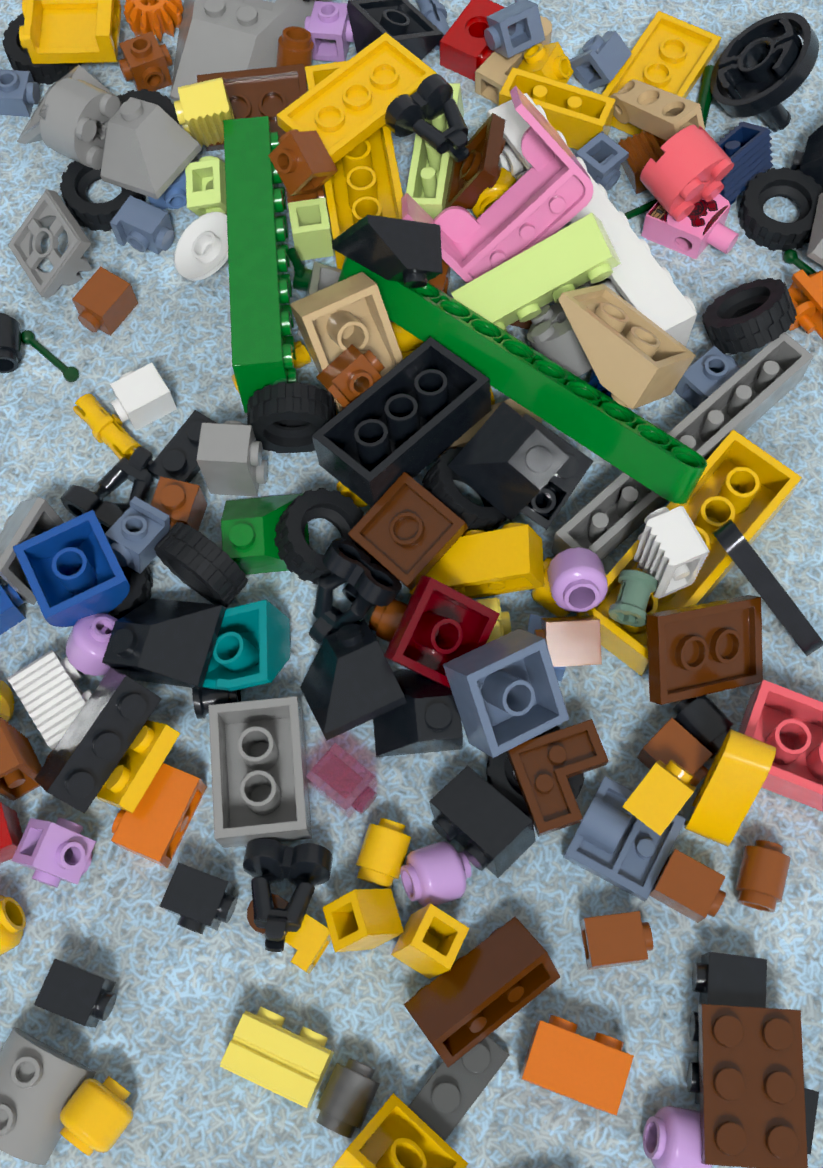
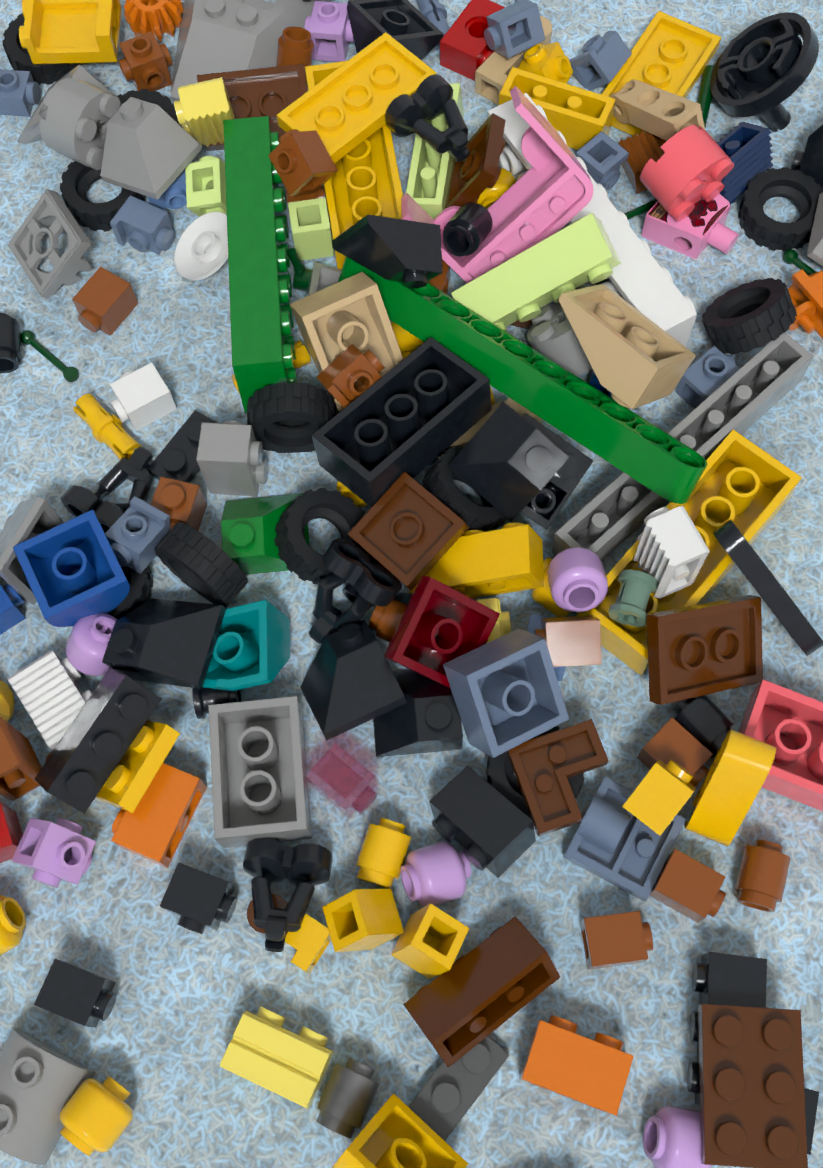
none -> black brick [443,202,493,257]

